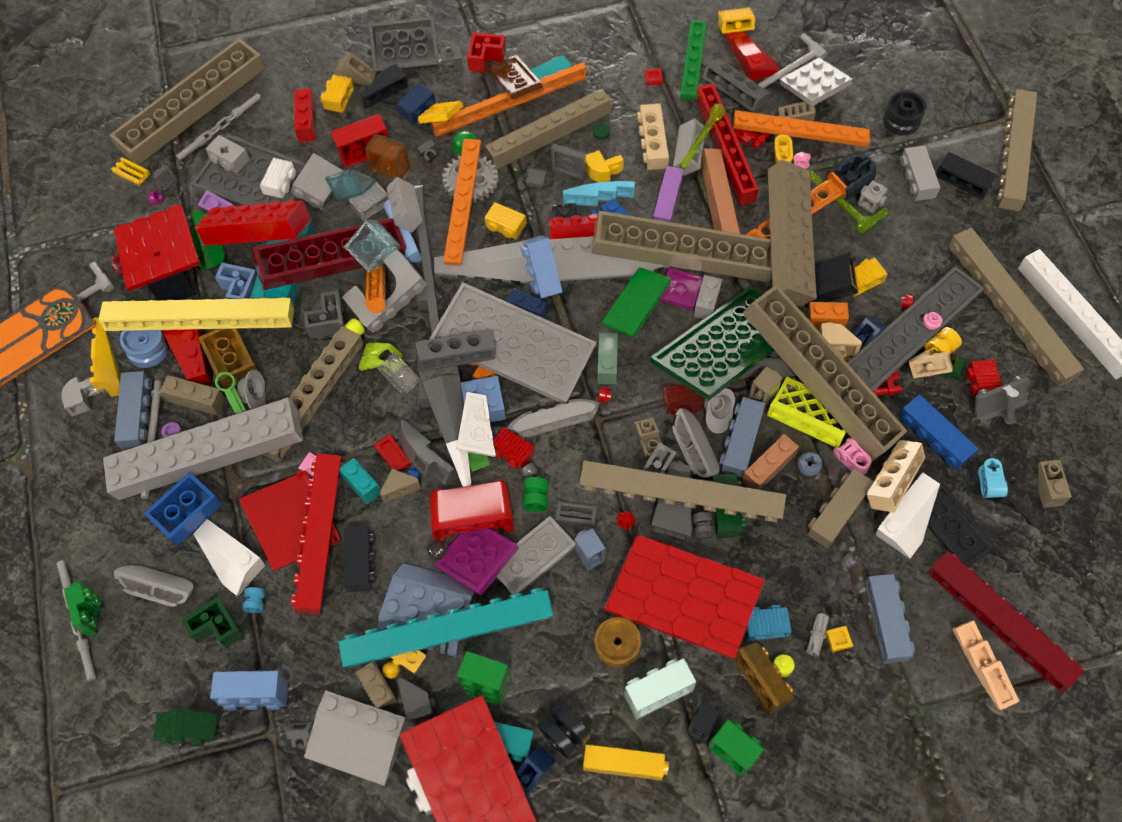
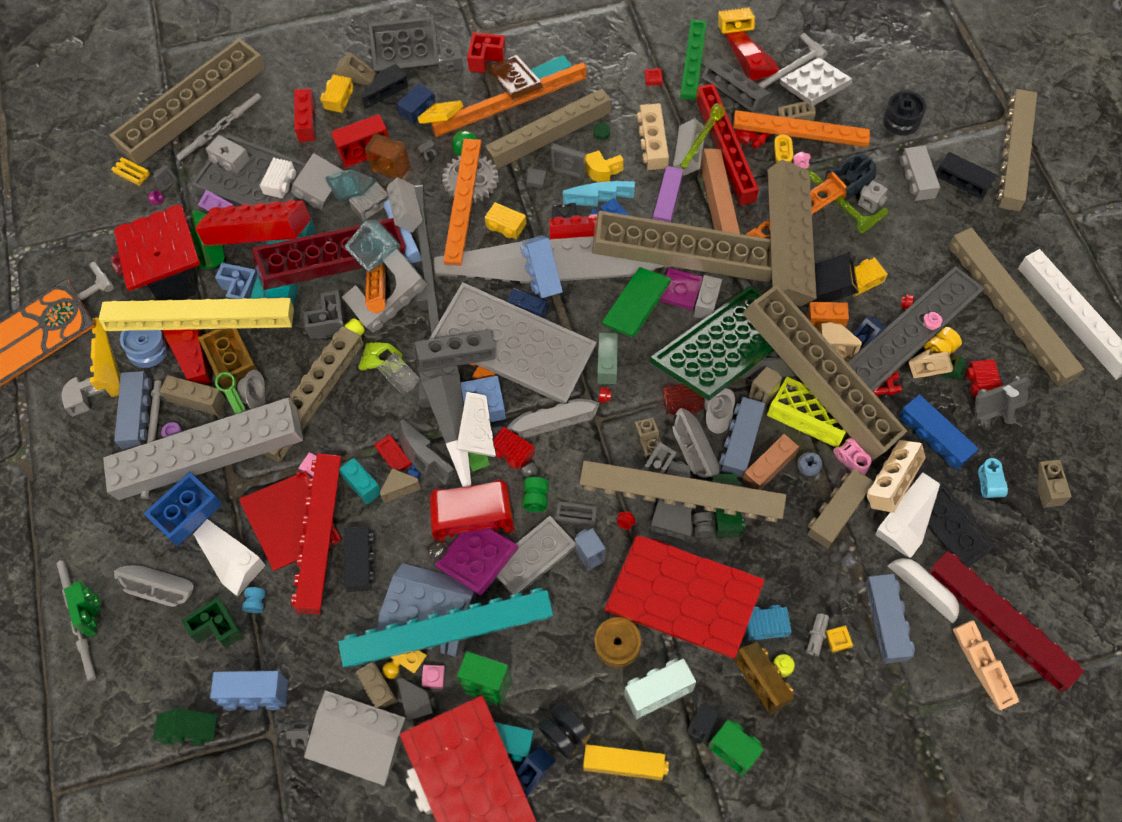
none -> bright pink plate [422,665,445,689]
none -> white brick [888,558,959,623]

